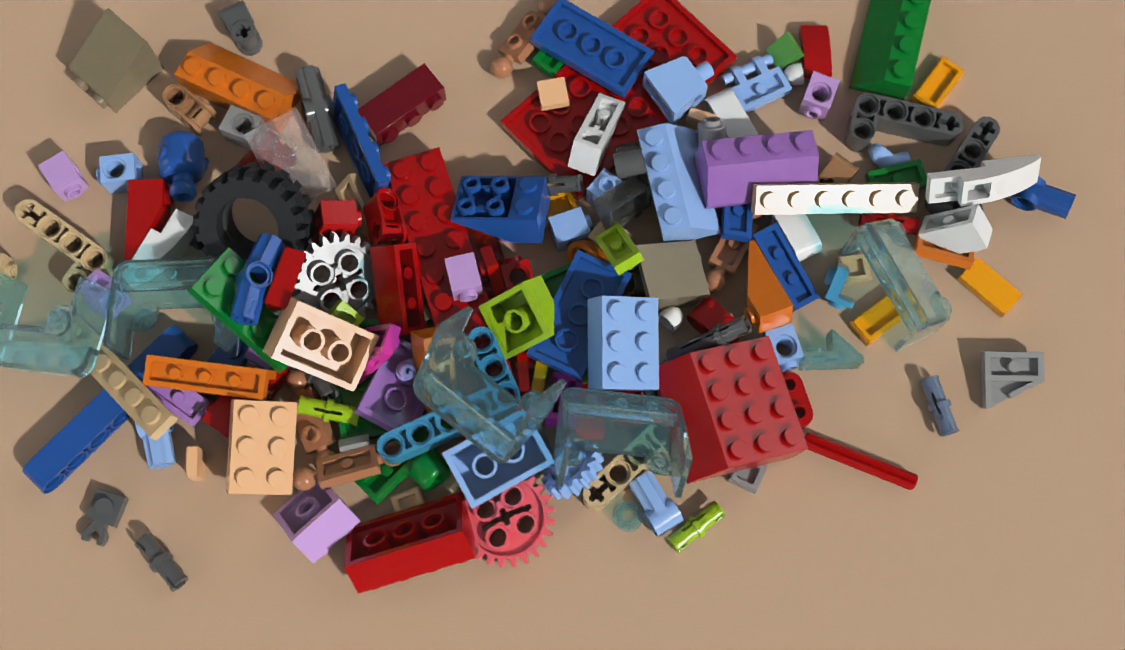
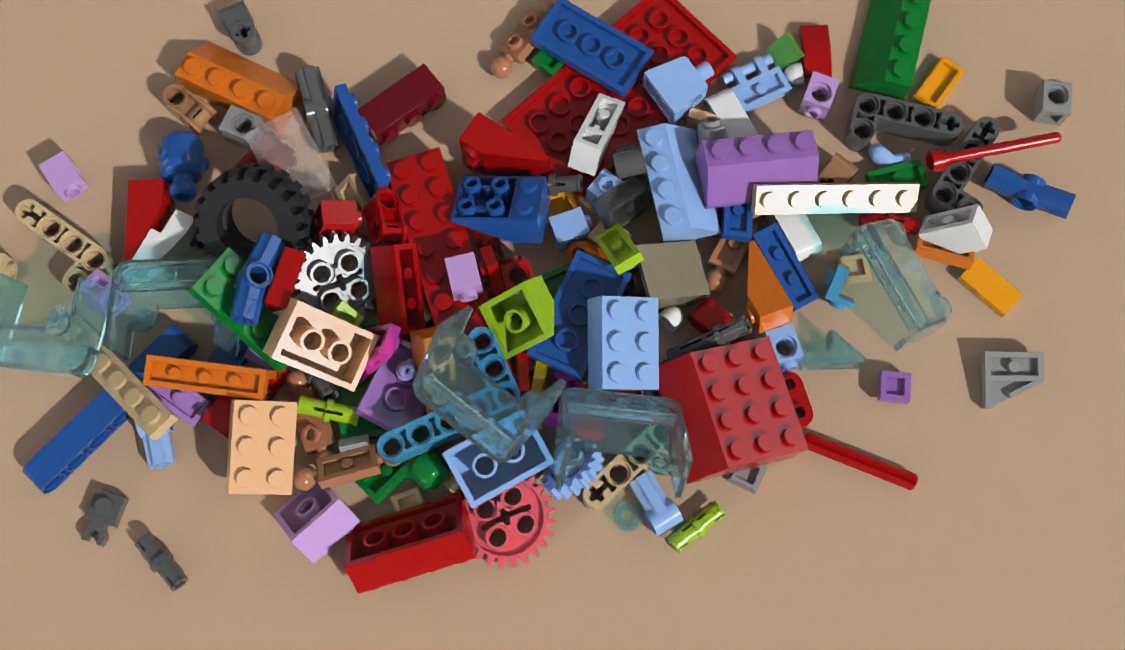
dark tan slope [68,8,164,113] -> none
light blue brick [96,152,143,194] -> none
light nougat tile [185,446,206,481] -> none
light nougat tile [537,77,569,111] -> none
light orange tile [849,289,913,346] -> none
sand blue pin [920,375,959,437] -> none
white slope [925,155,1041,207] -> none
none -> red slope [459,112,550,176]
none -> medium lavender plate [877,370,911,404]
none -> red piece [925,132,1062,173]
none -> light grey brick [1032,79,1072,126]

